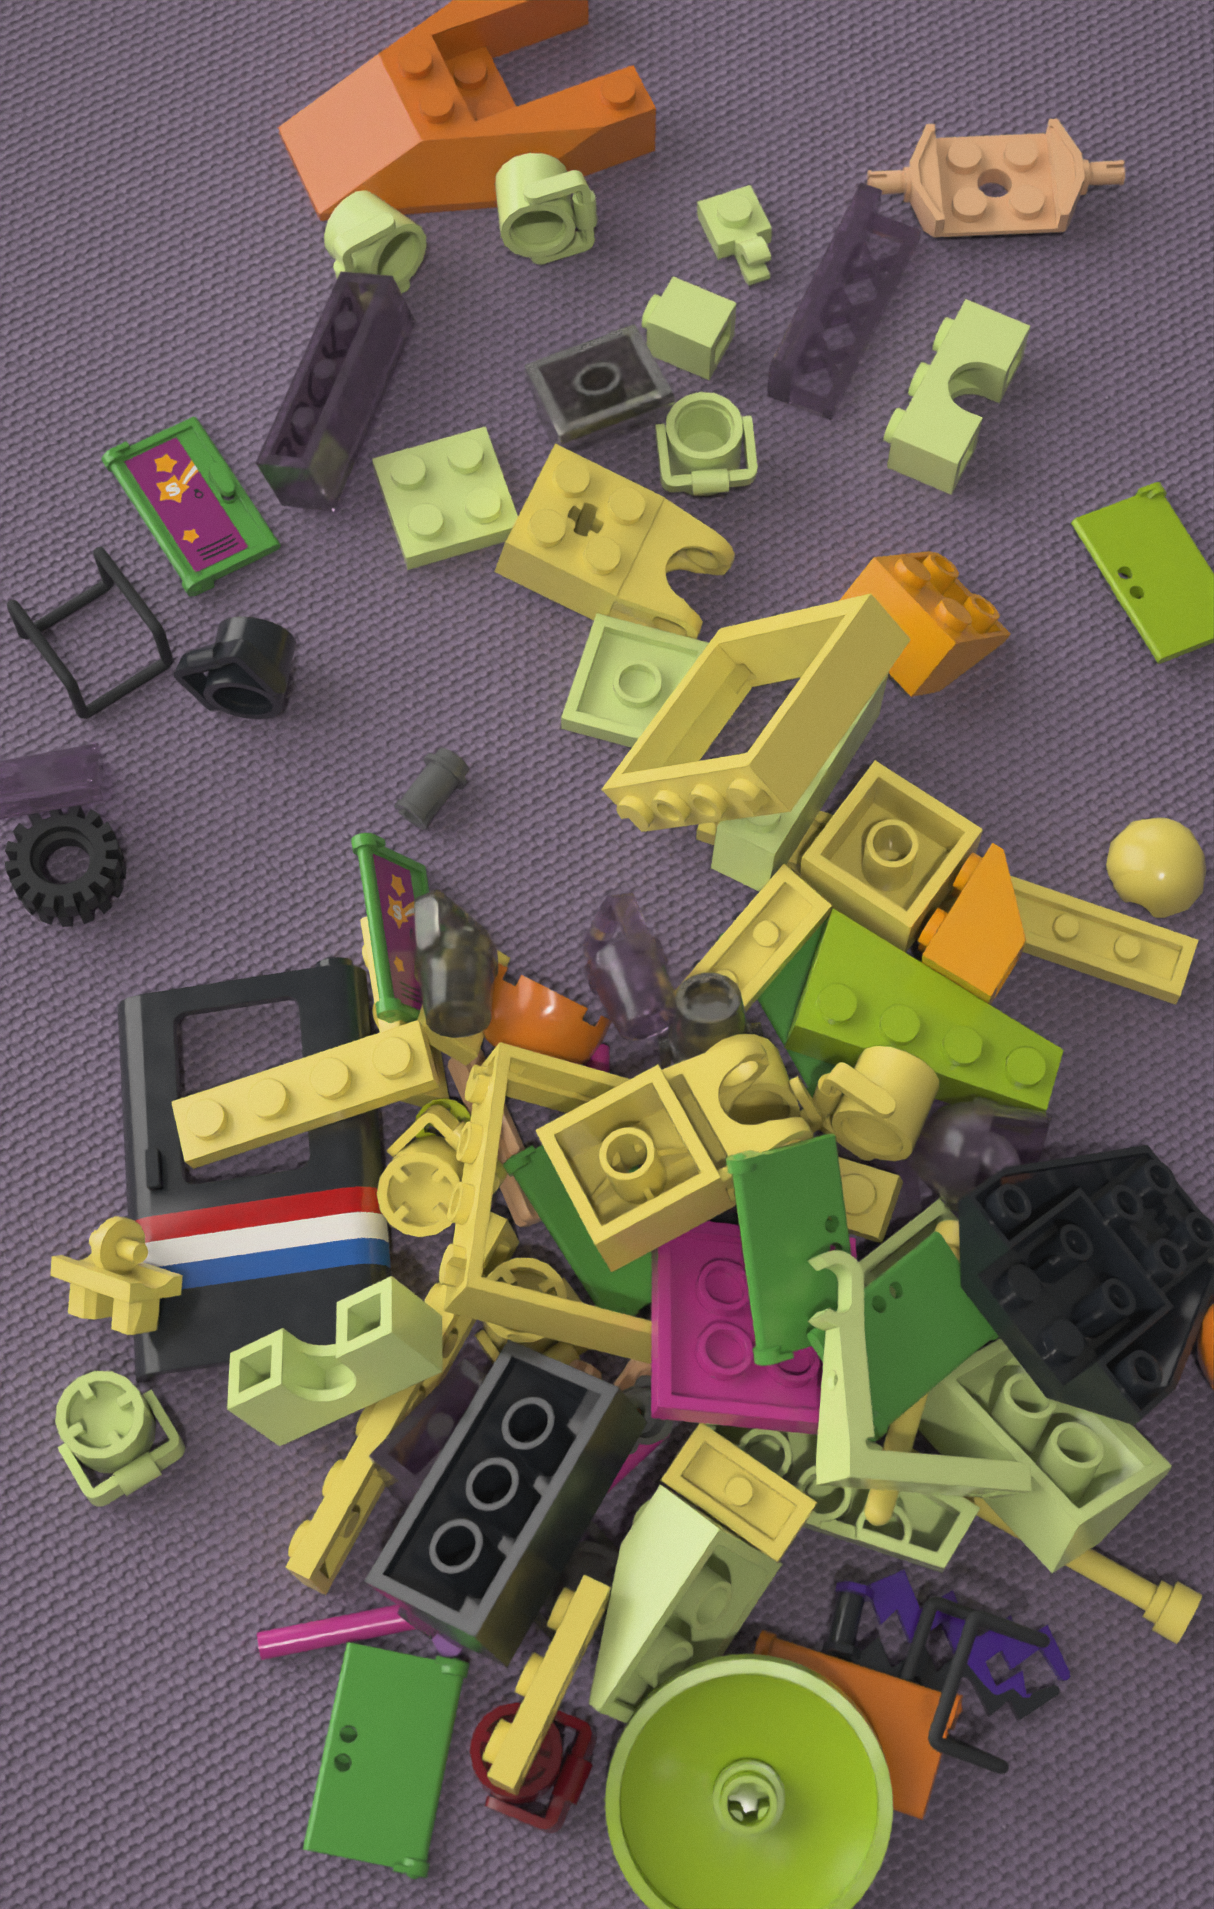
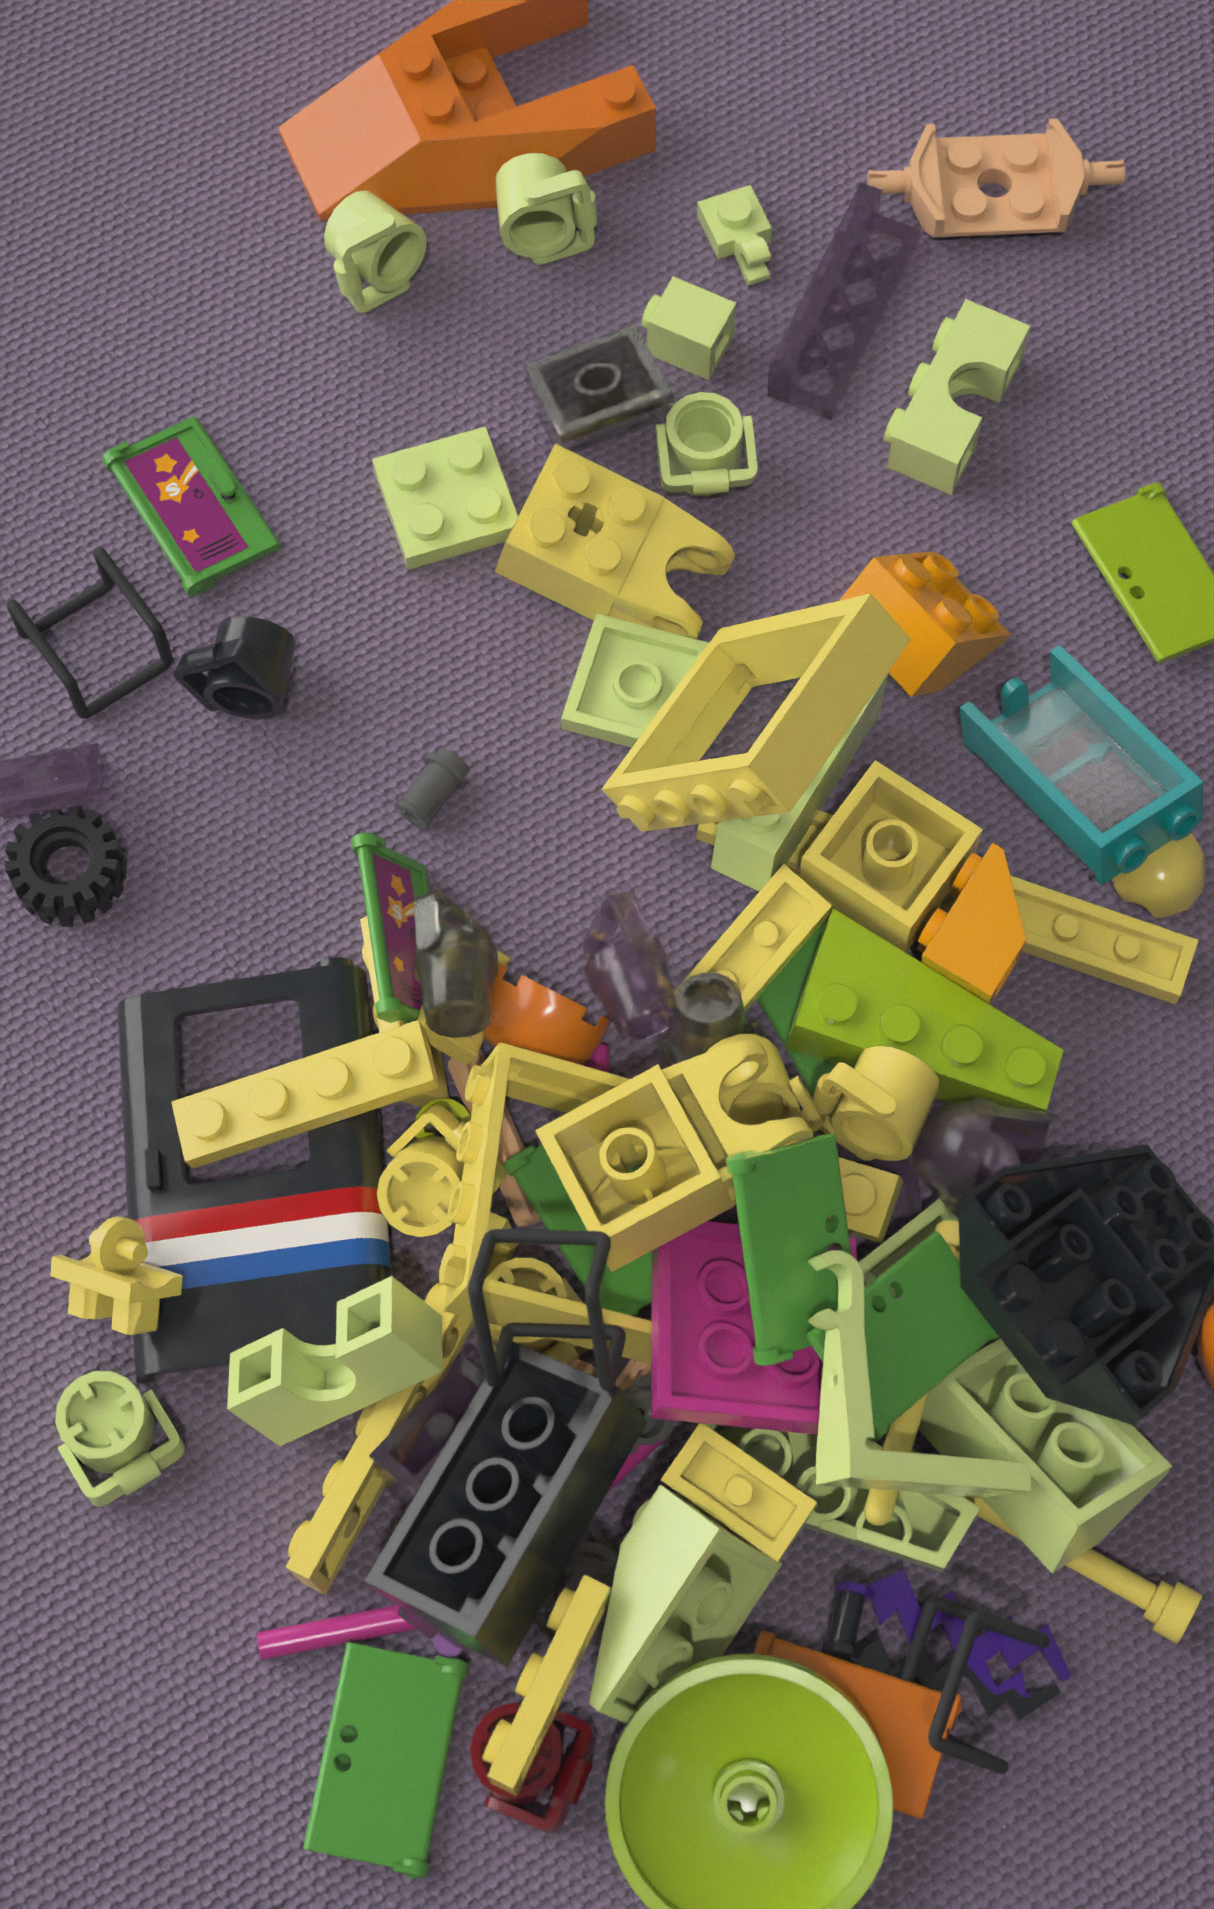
clear purple brick [255,271,416,512] -> none
none -> black piece [468,1229,626,1391]
none -> teal door [960,645,1204,886]

